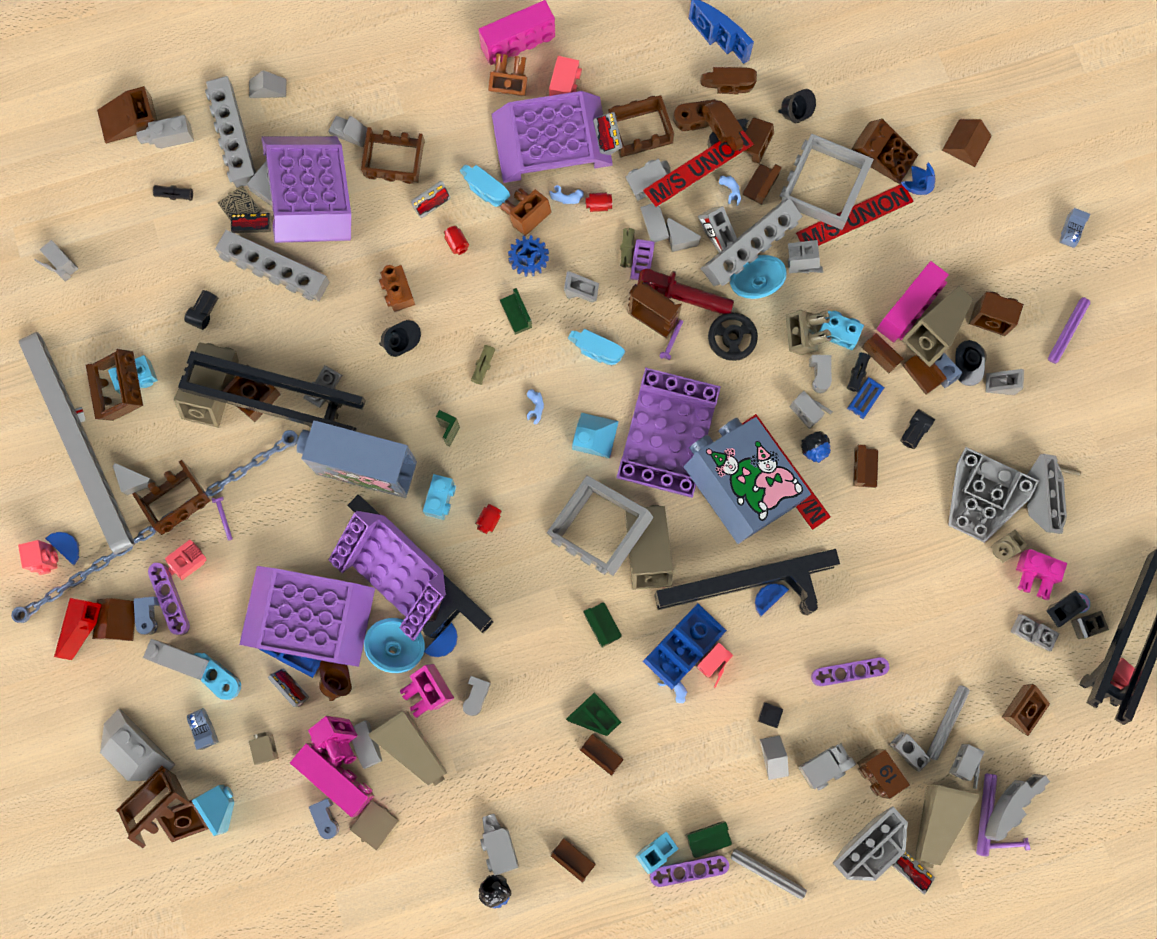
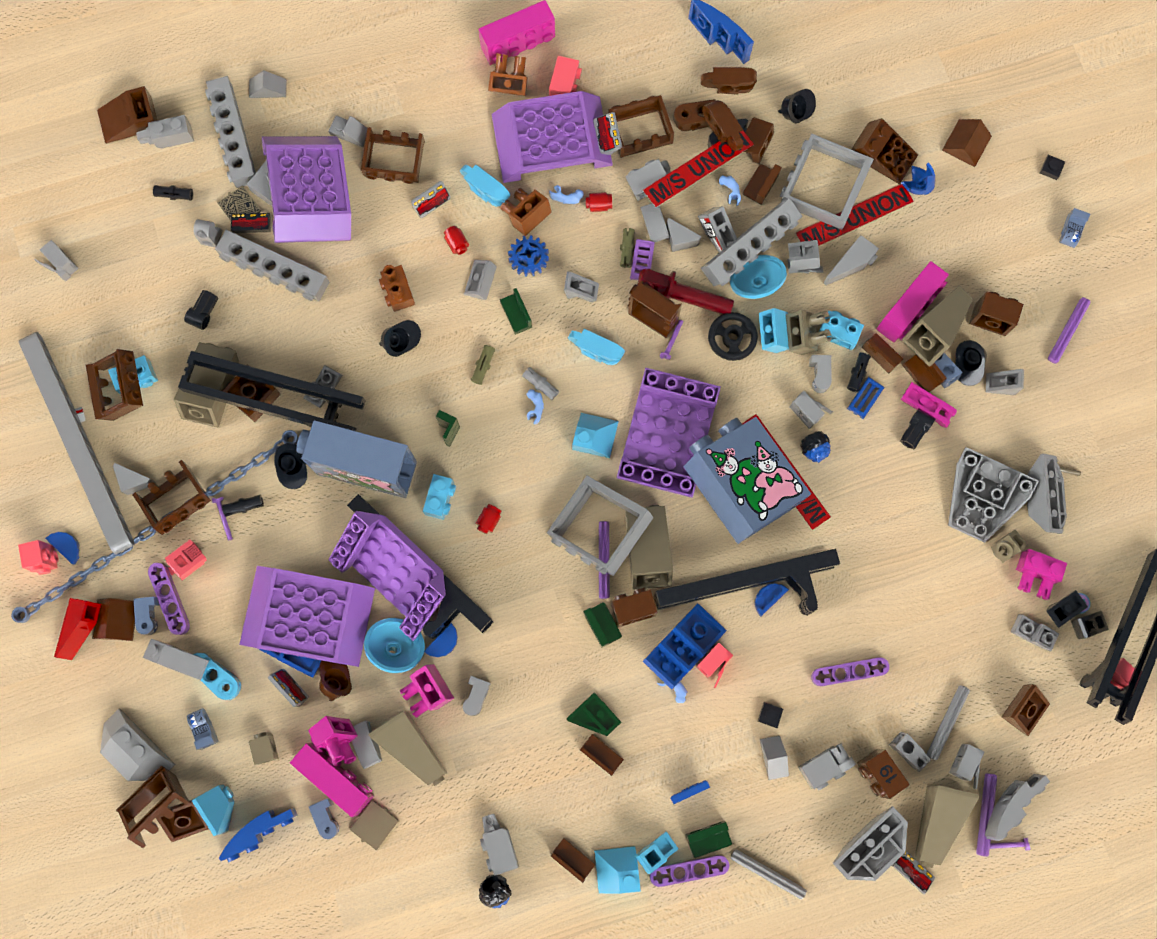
reddish brown panel [853,444,878,488] -> none
none -> light grey leg [194,219,222,248]
none -> blue slope [219,808,298,863]
none -> black pin [222,494,264,517]
none -> black piece [274,443,307,489]
none -> light grey slope [464,260,496,300]
none -> light grey pin [522,367,559,400]
none -> medium azure slope [594,846,641,894]
none -> medium lavender axle [599,521,610,599]
none -> reddish brown brick [611,588,658,628]
none -> blue tile [671,780,710,805]
none -> medium azure brick [759,308,789,353]
none -> light grey slope [824,235,879,286]
none -> dark pink plate [900,382,957,428]
none -> black plate [1040,155,1065,180]

